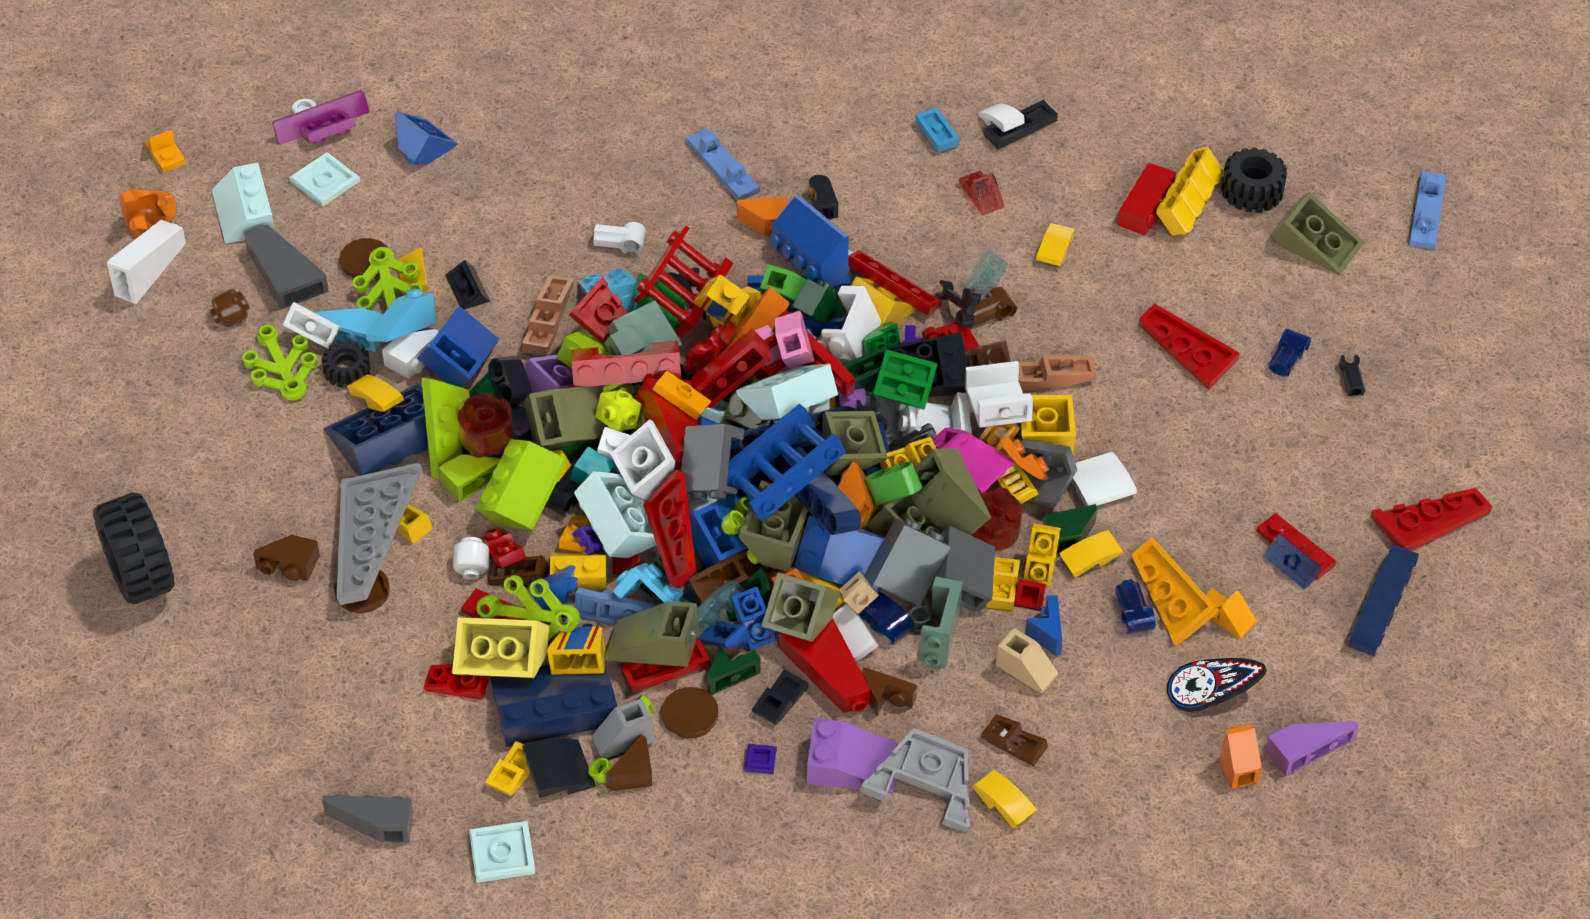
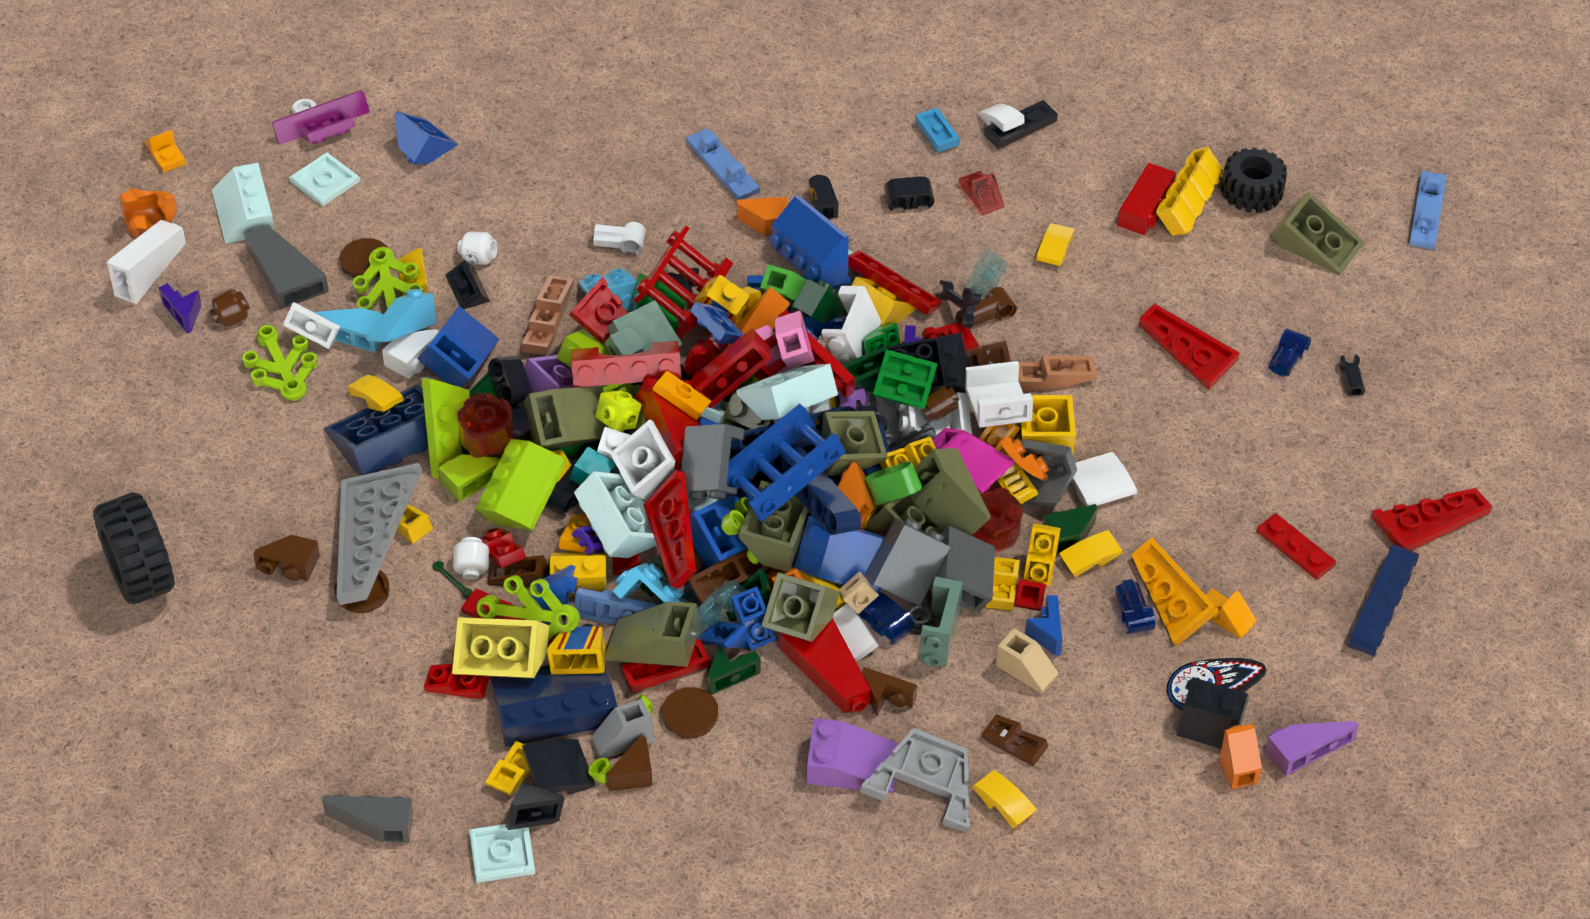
black tyre [321,340,371,388] -> none
dark purple tile [745,744,777,774] -> none
black slope [751,669,809,725] -> none
clear blue plate [1263,534,1323,589] -> none
none -> dark purple slope [158,283,202,334]
none -> dark green hinge [433,561,473,599]
none -> white head [458,231,497,265]
none -> black slope [506,783,565,830]
none -> blue plate [690,302,745,345]
none -> black beam [884,176,935,211]
none -> reddish brown brick [921,385,960,422]
none -> black slope [1177,677,1249,749]

